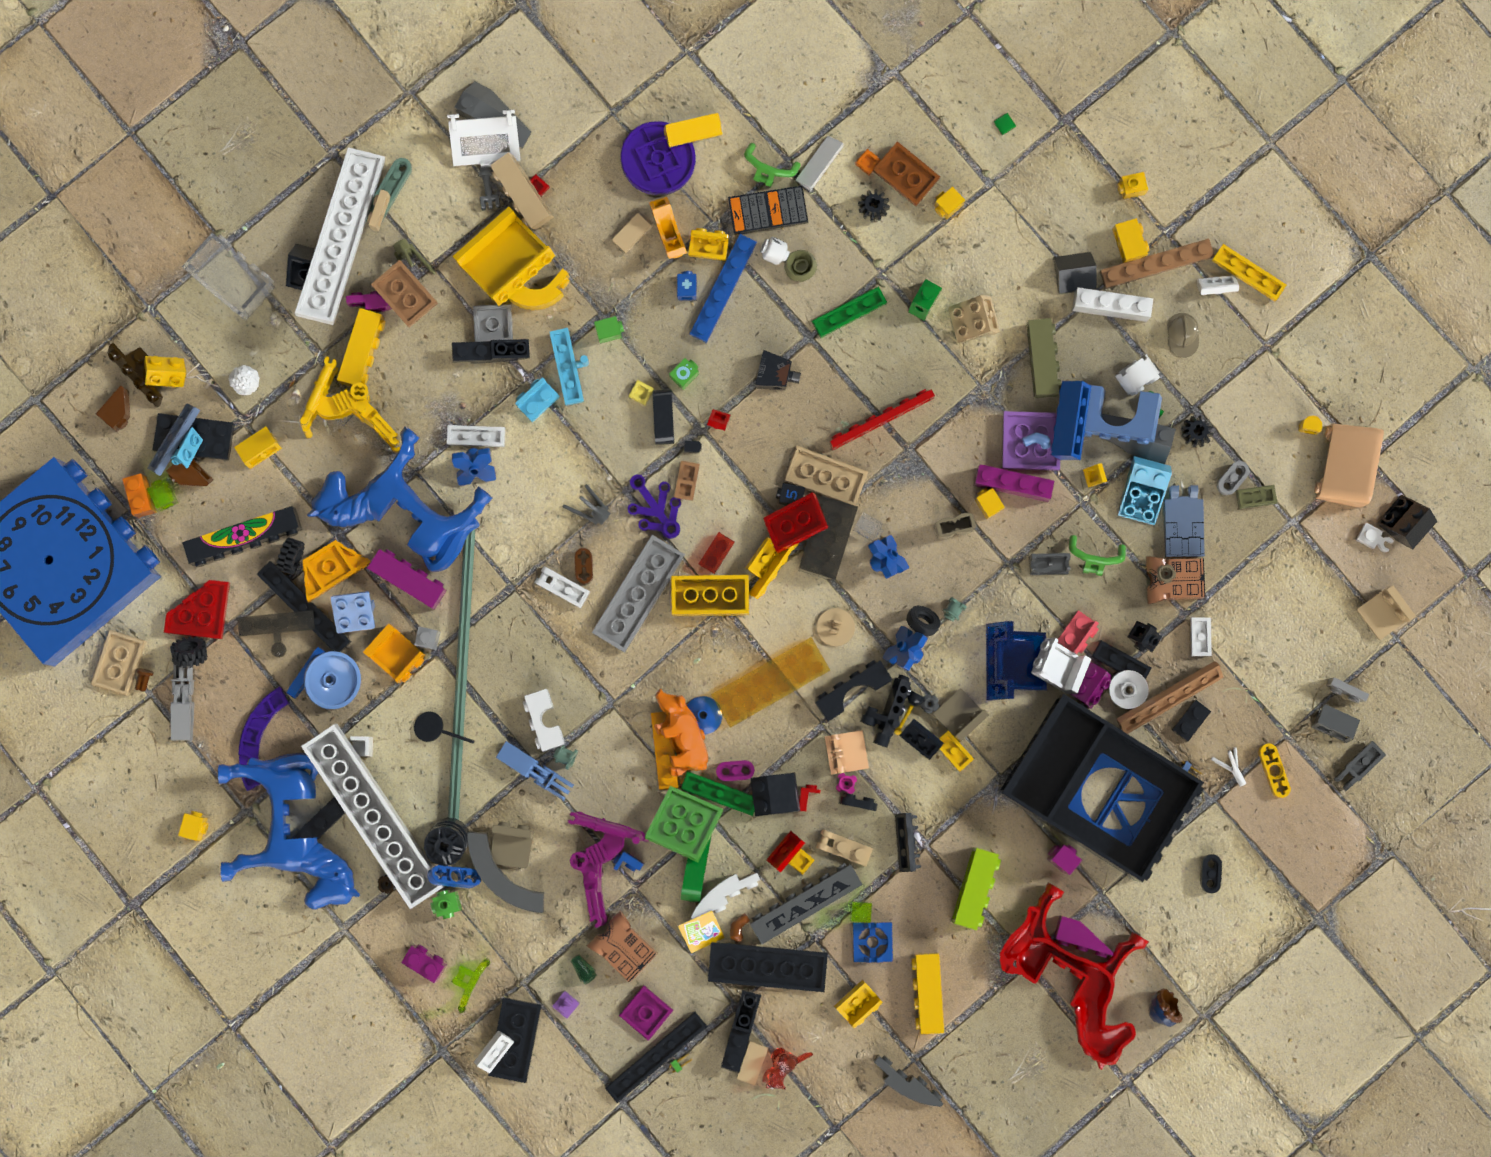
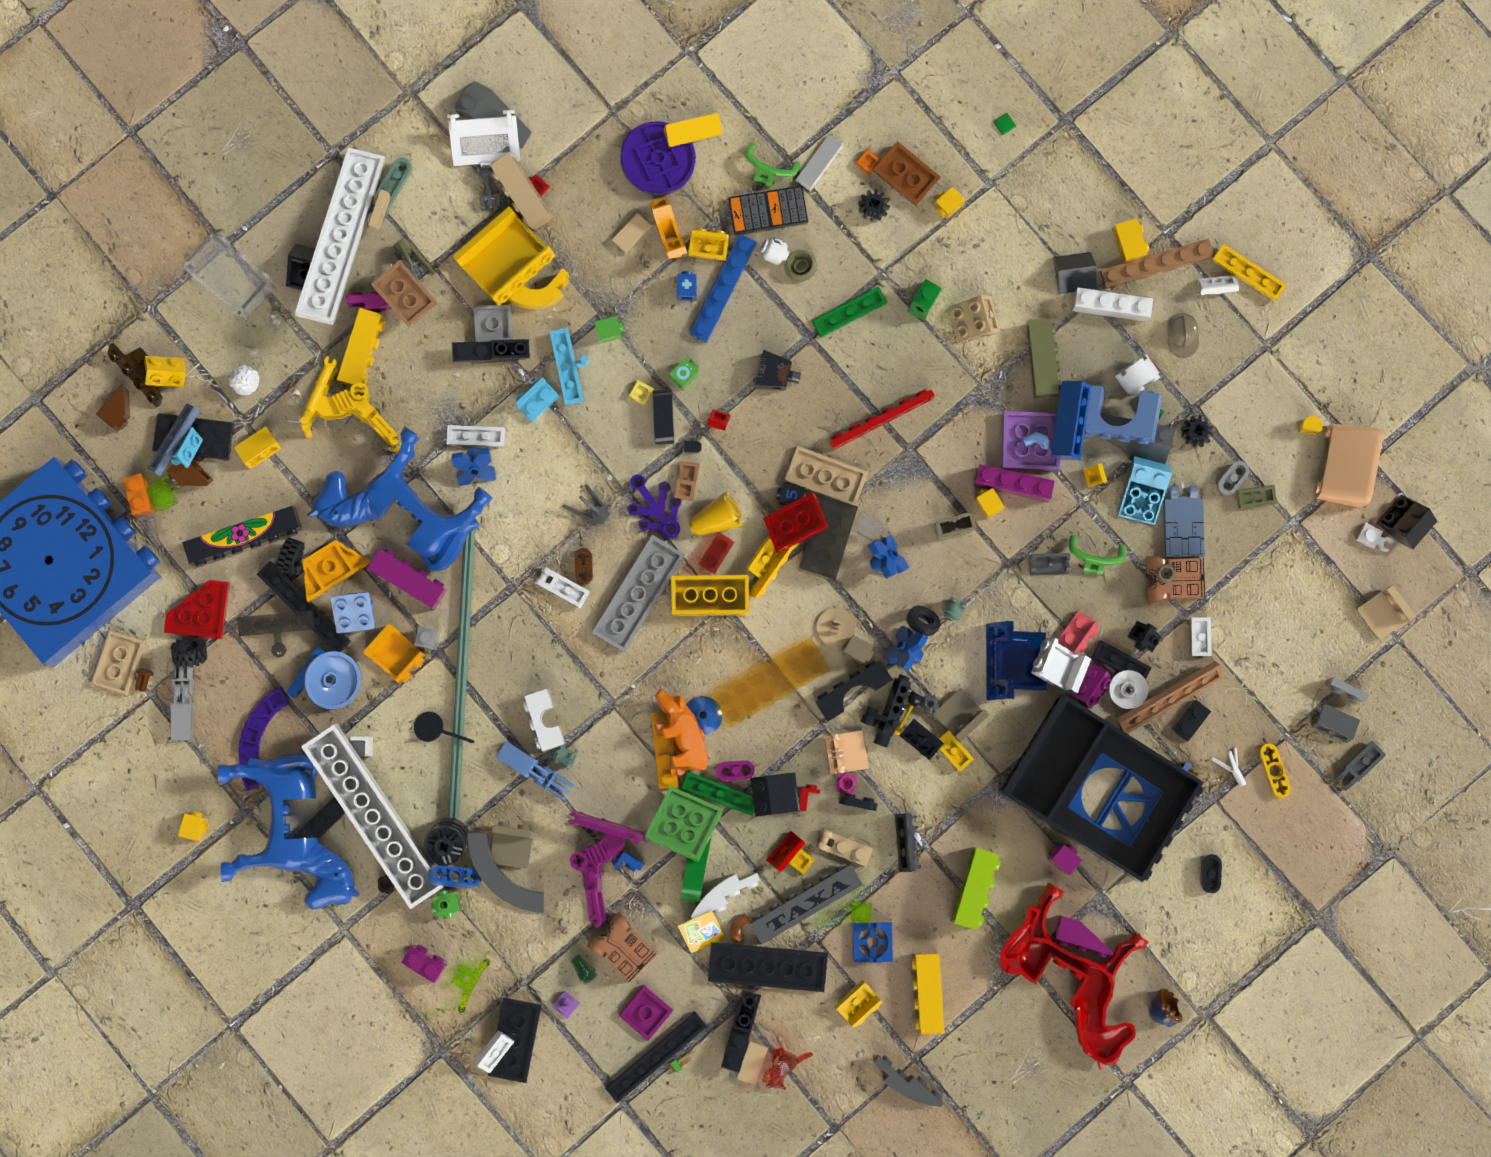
yellow brick [1117,172,1148,199] -> none
none -> yellow cone [689,491,744,536]
none -> dark tan brick [842,635,874,665]

